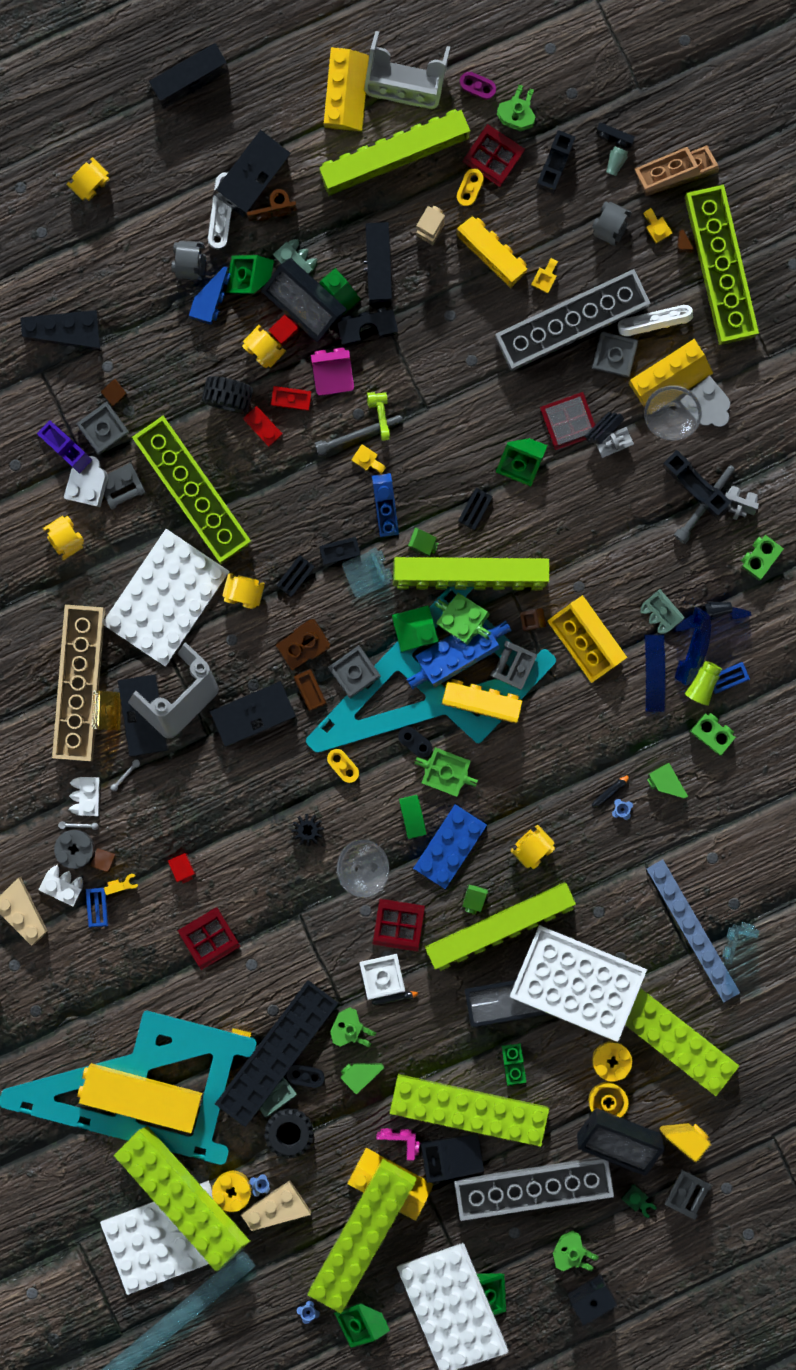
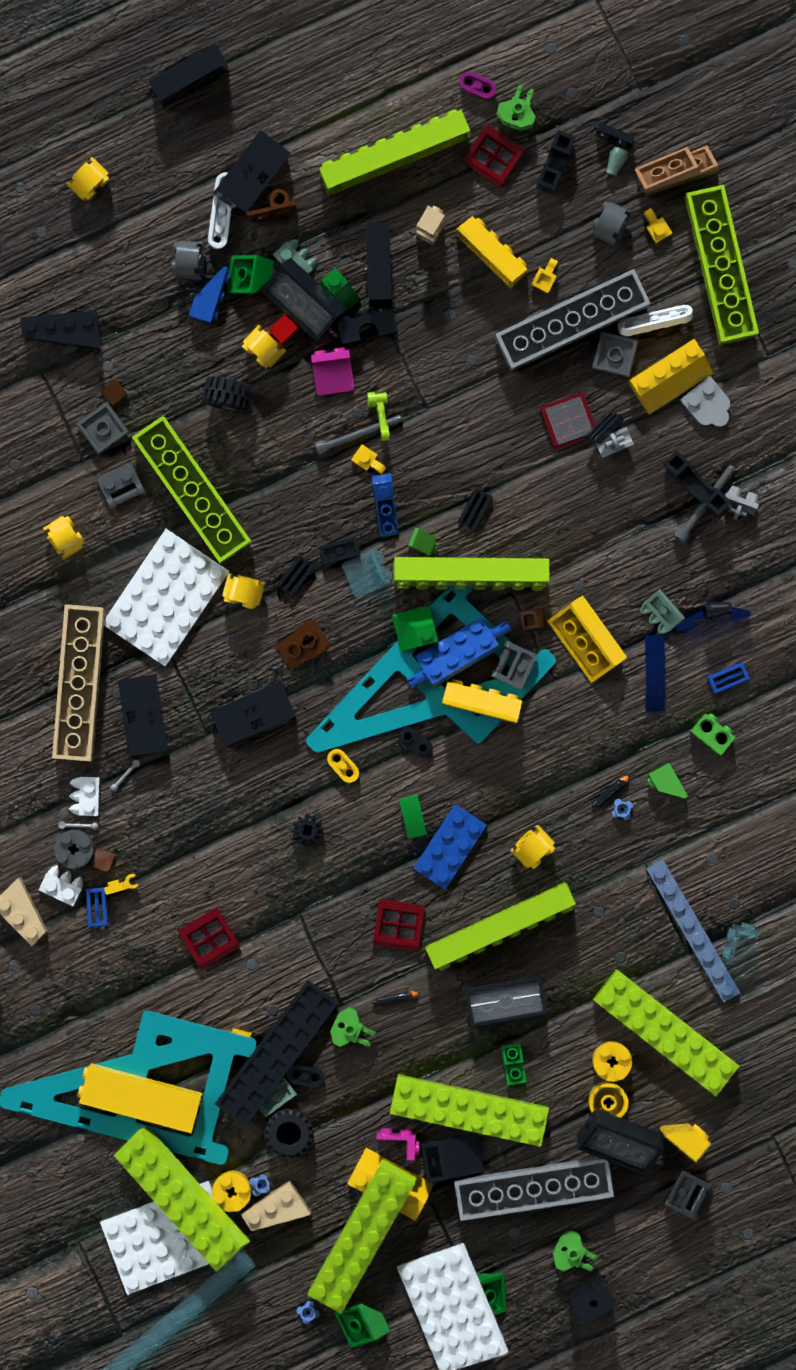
dark purple slope [37,420,92,474] -> none
light grey plate [64,456,108,507] -> none
clear yellow plate [92,691,121,731] -> none
light grey windscreen [128,642,219,738] -> none
red brick [168,853,196,883] -> none
red plate [243,406,283,447] -> none
red plate [271,386,312,411] -> none
reddish brown tile [294,669,327,712] -> none
yellow slope [324,47,369,131] -> none
dark grey plate [328,645,381,699] -> none
clear dish [337,840,389,898] -> none
bright green slope [340,1063,384,1094] -> none
white plate [359,954,405,1000] -> none
light grey windscreen [364,31,450,109] -> none
bright green plate [415,747,478,797] -> none
bright green plate [435,593,491,645] -> none
yellow plate [457,169,484,206] -> none
bright green slope [462,884,488,914] -> none
green slope [496,438,548,486] -> none
white plate [510,925,647,1042] -> none
dark green plate [621,1183,656,1218] -> none
clear dish [644,385,702,440] -> none
clear blue slope [674,607,711,685] -> none
reddish brown slope [677,230,694,253] -> none
lime plant [685,661,722,705] -> none
bright green brick [741,535,784,580] -> none

